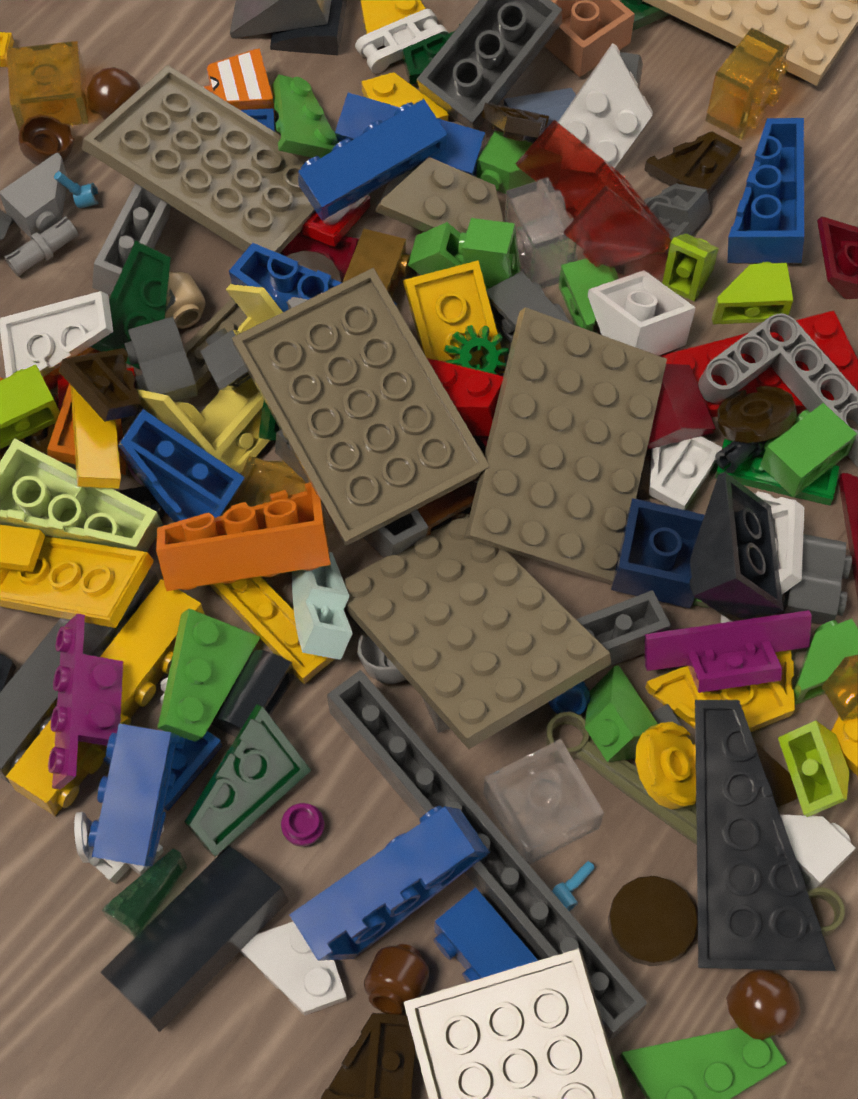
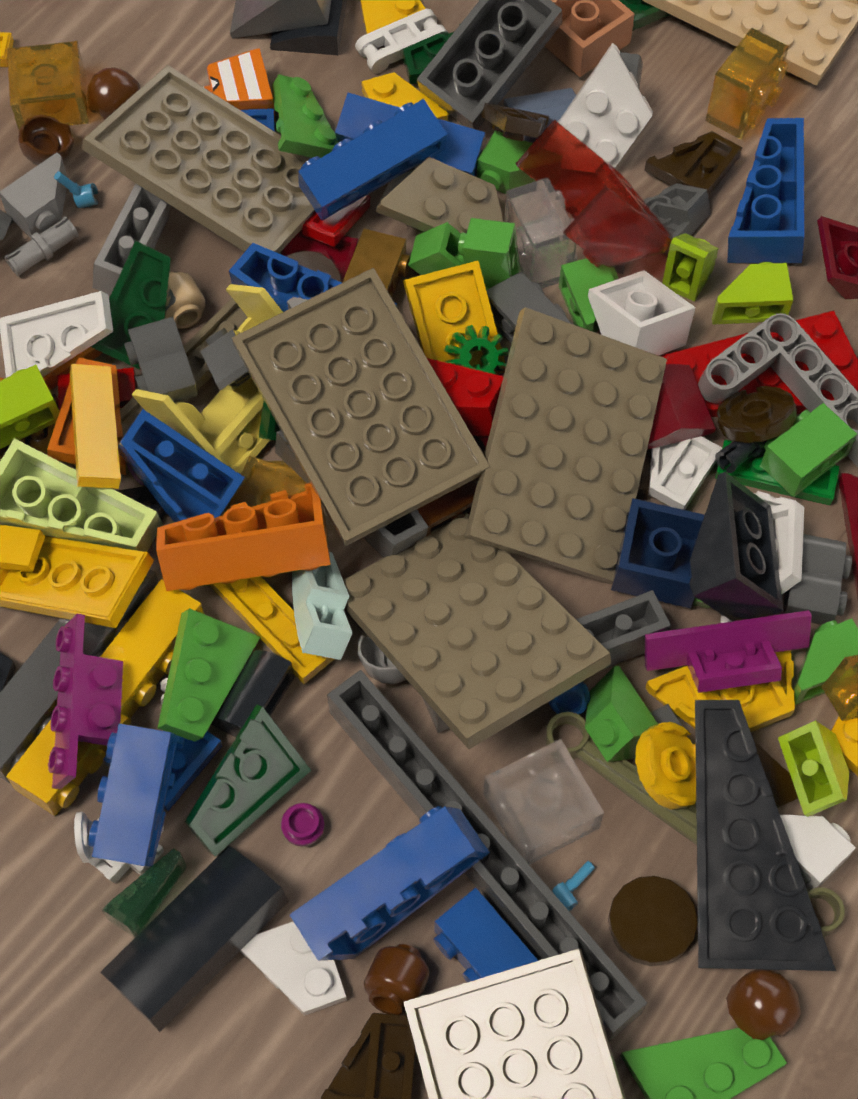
dark brown wing [59,348,141,422] -> none

